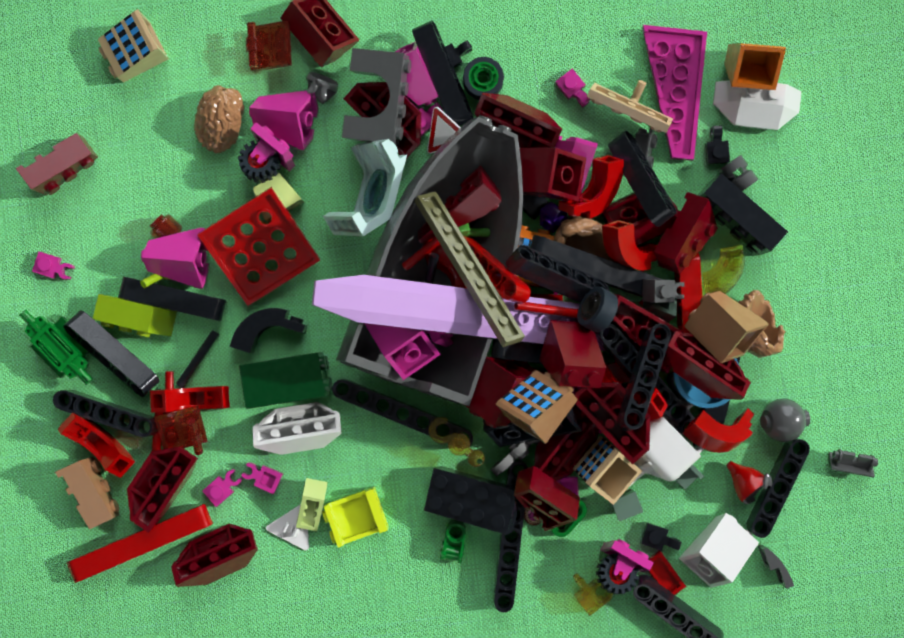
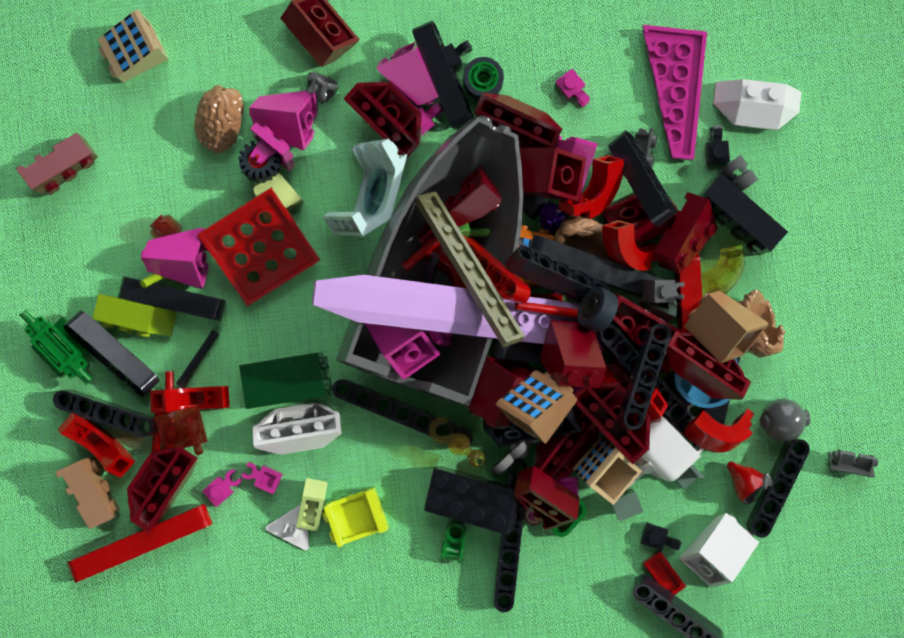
dark pink plate [32,251,75,280] -> none
dark red wedge [171,523,258,587] -> none
black arch [229,308,308,353] -> none
clear red plate [245,21,292,72] -> none
dark grey arch [342,48,411,145] -> none
piece [427,107,461,154] -> none
clear yellow piece [573,573,613,616] -> none
tan plate [587,80,673,133] -> none
plate [596,539,653,594] -> none
orange slope [724,43,786,90] -> none
dark grey slope [758,545,794,589] -> none

